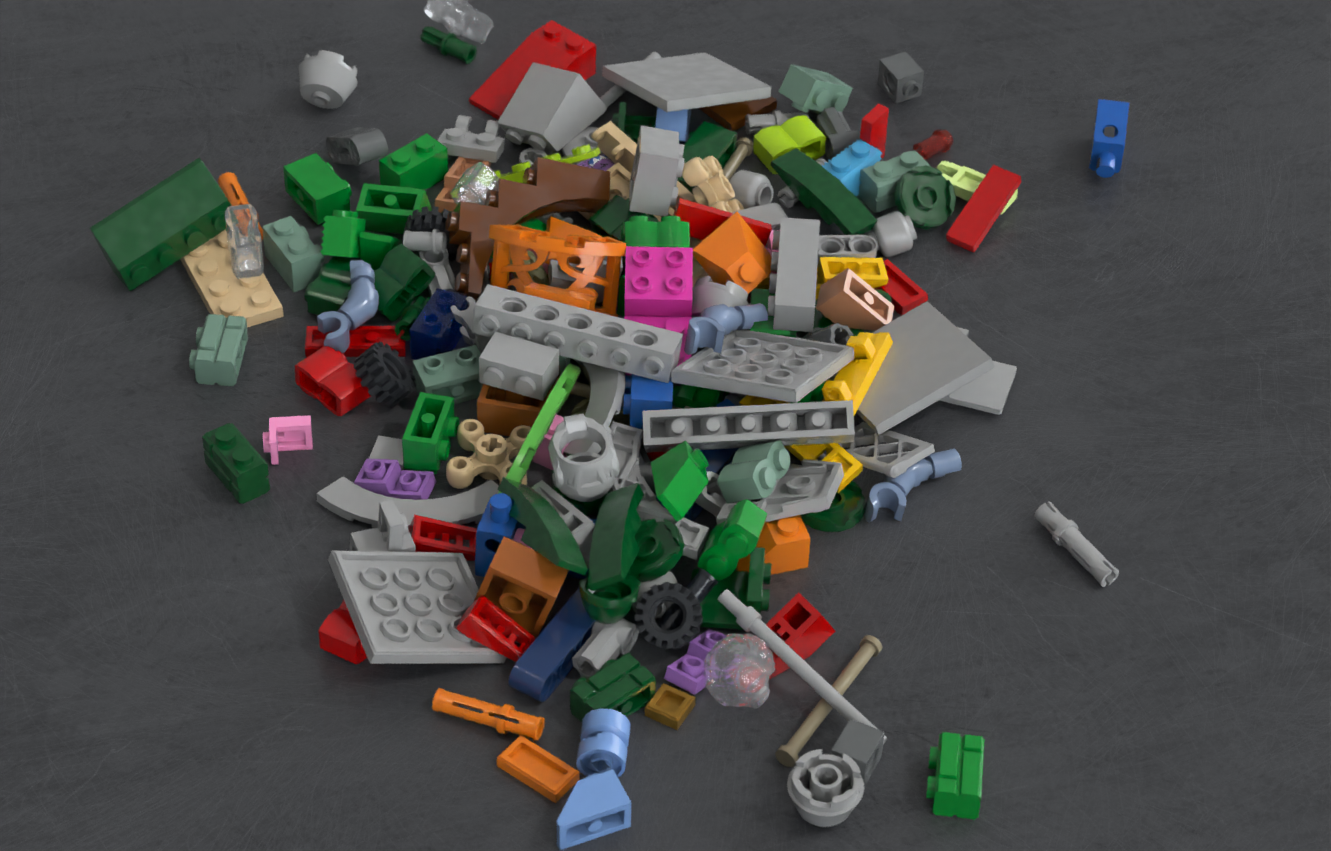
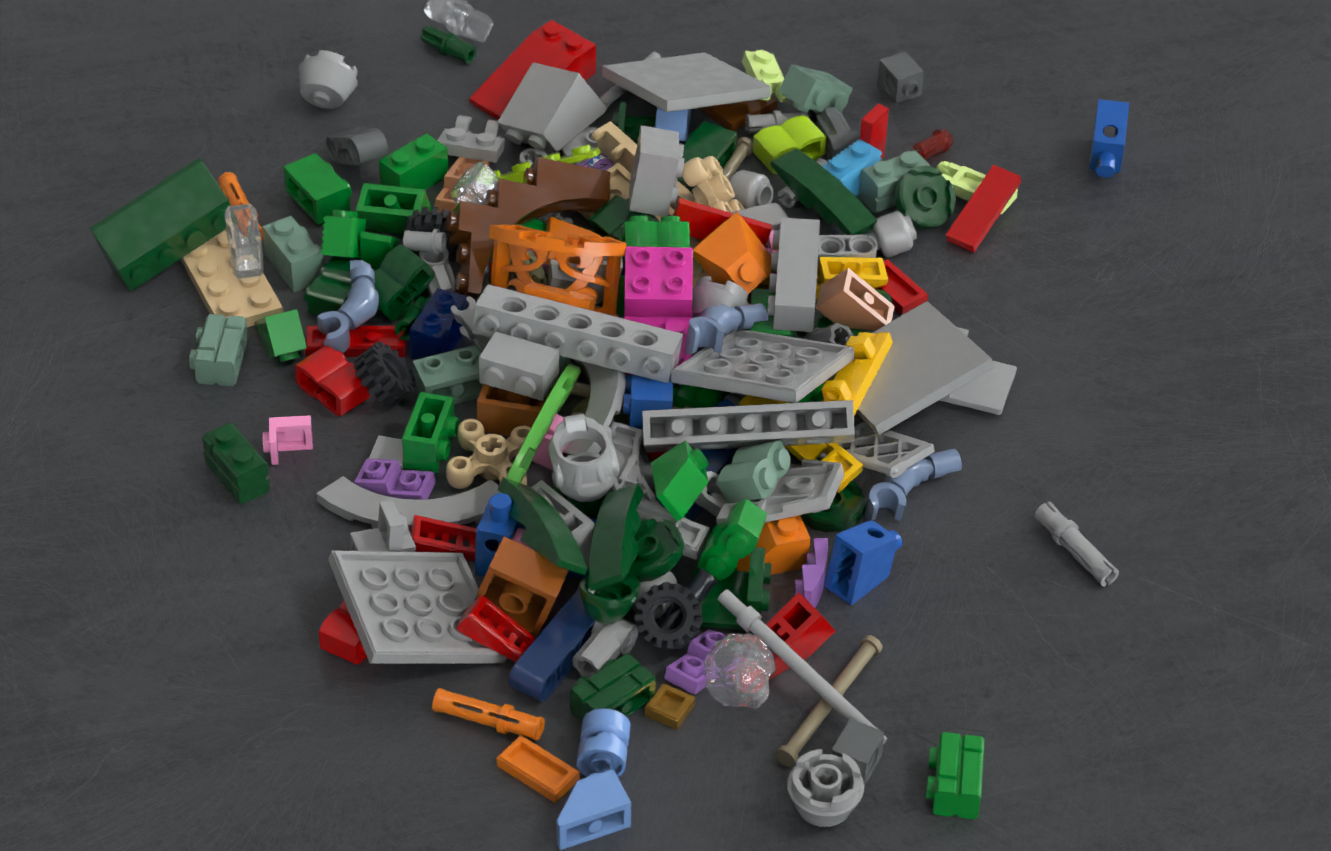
none -> green slope [254,309,307,362]
none -> yellowish green hinge [742,50,789,103]
none -> medium lavender slope [794,538,828,608]
none -> blue torso [824,520,902,605]

